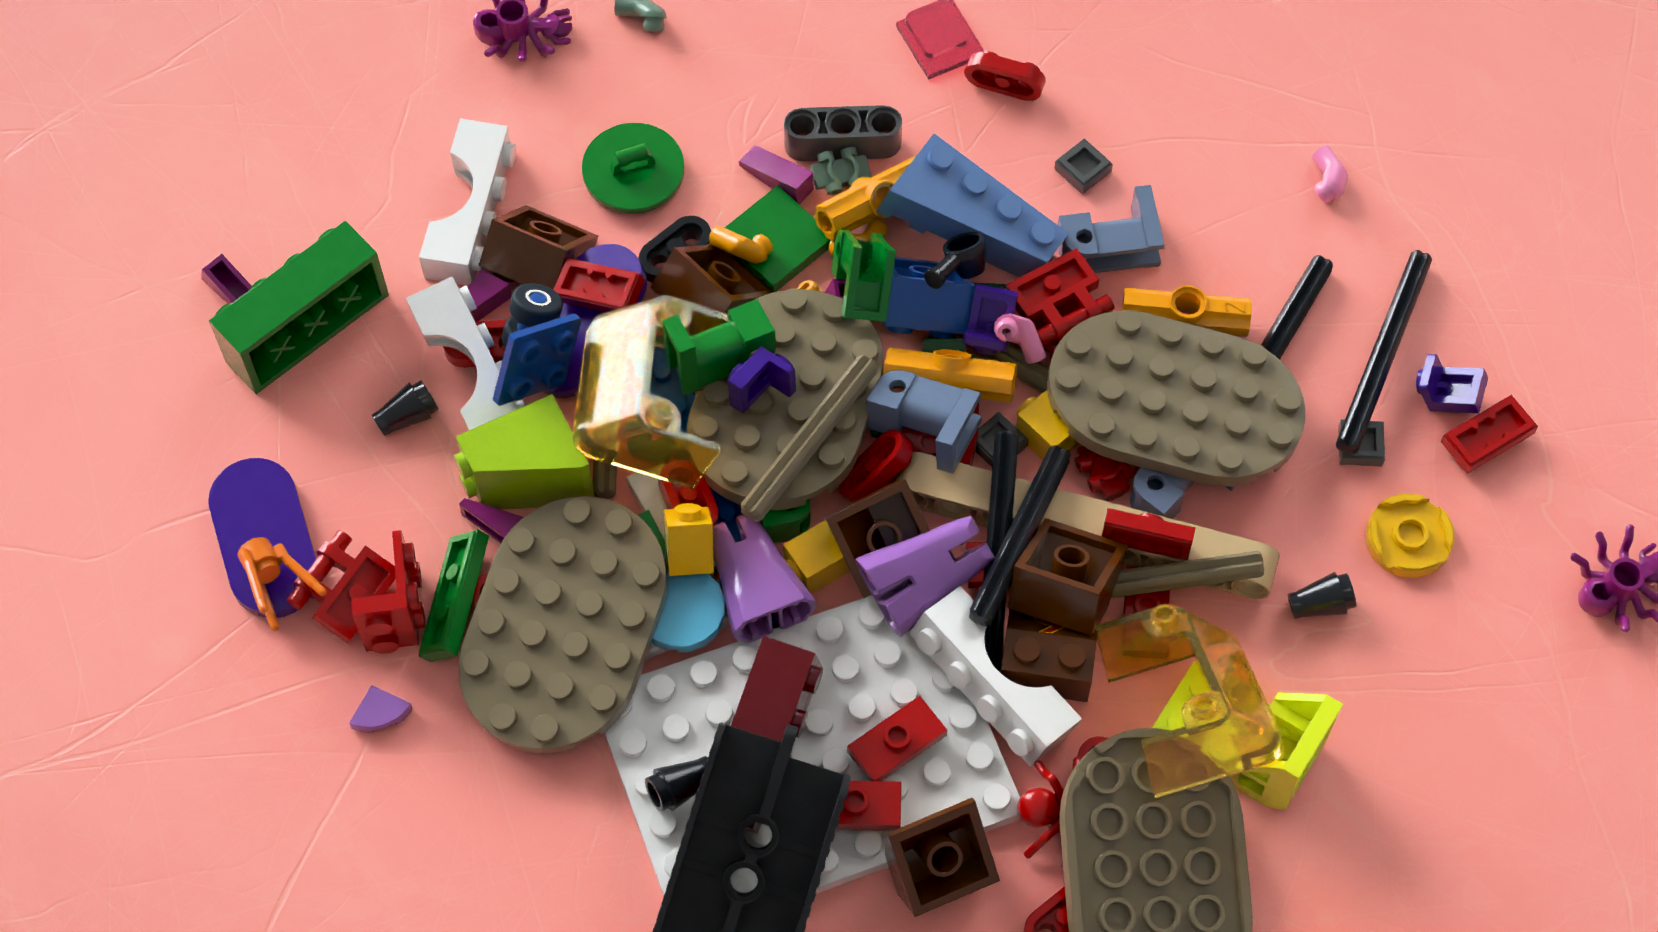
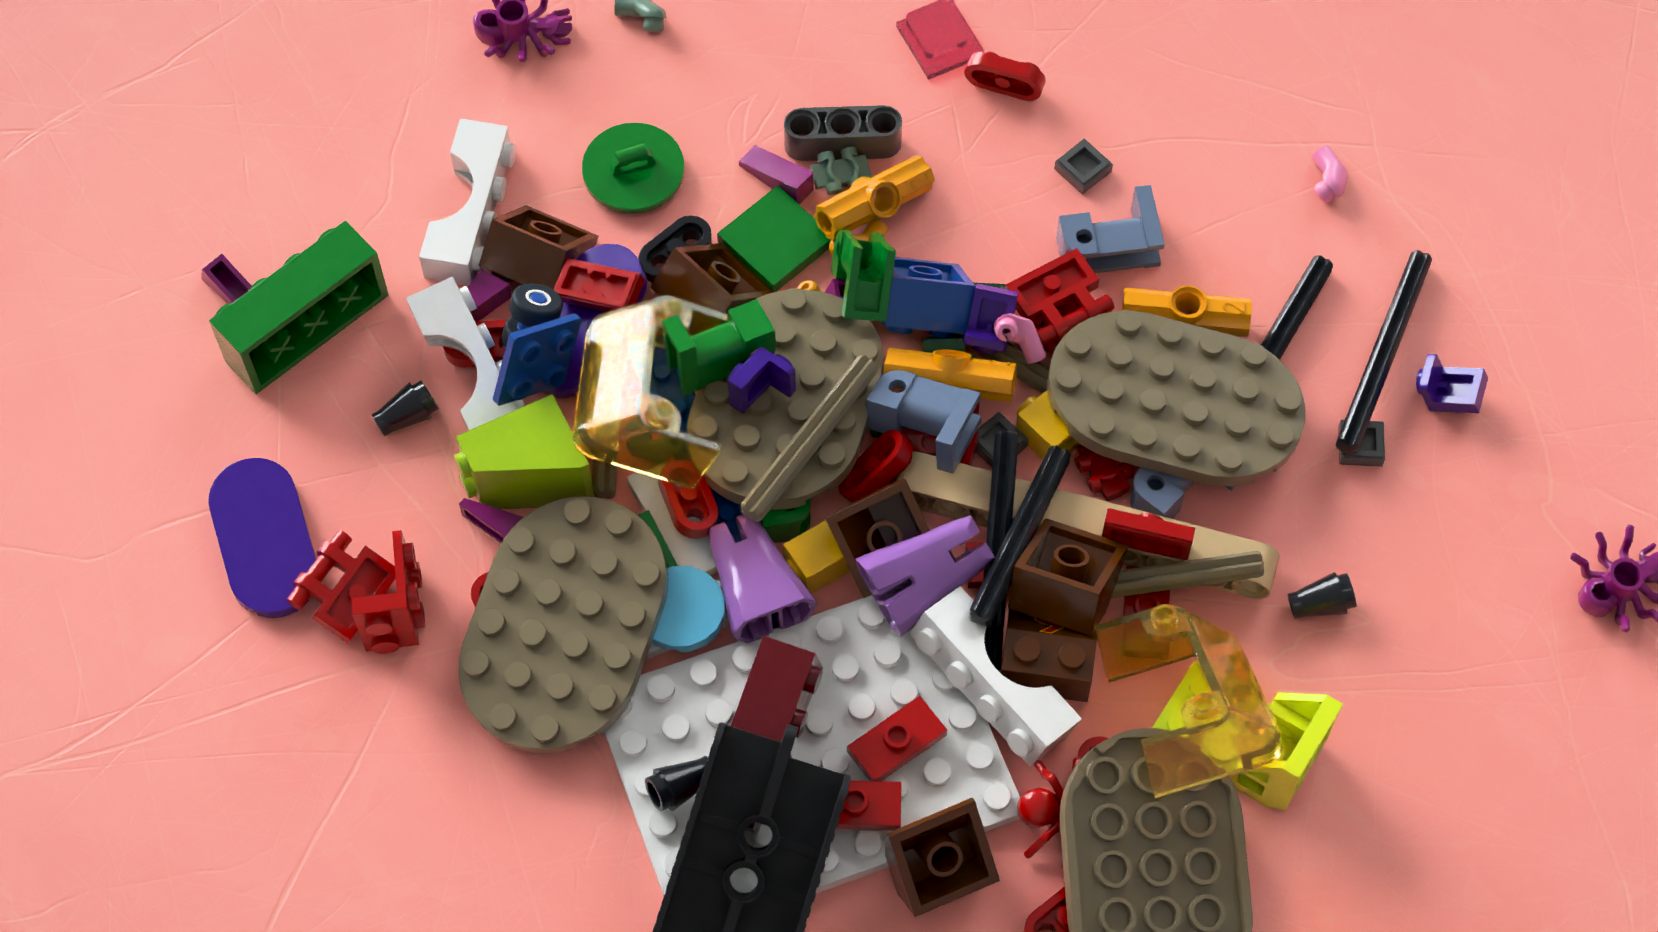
orange plant [237,537,327,631] -> none
medium lavender tile [349,685,413,733] -> none
green tile [418,529,489,662] -> none
yellow brick [664,503,714,576] -> none
light orange arm [709,226,773,264] -> none
medium blue wedge [876,133,1069,277] -> none
black bar [924,232,986,289] -> none
yellow tile [1366,493,1454,578] -> none
red plate [1441,394,1538,474] -> none

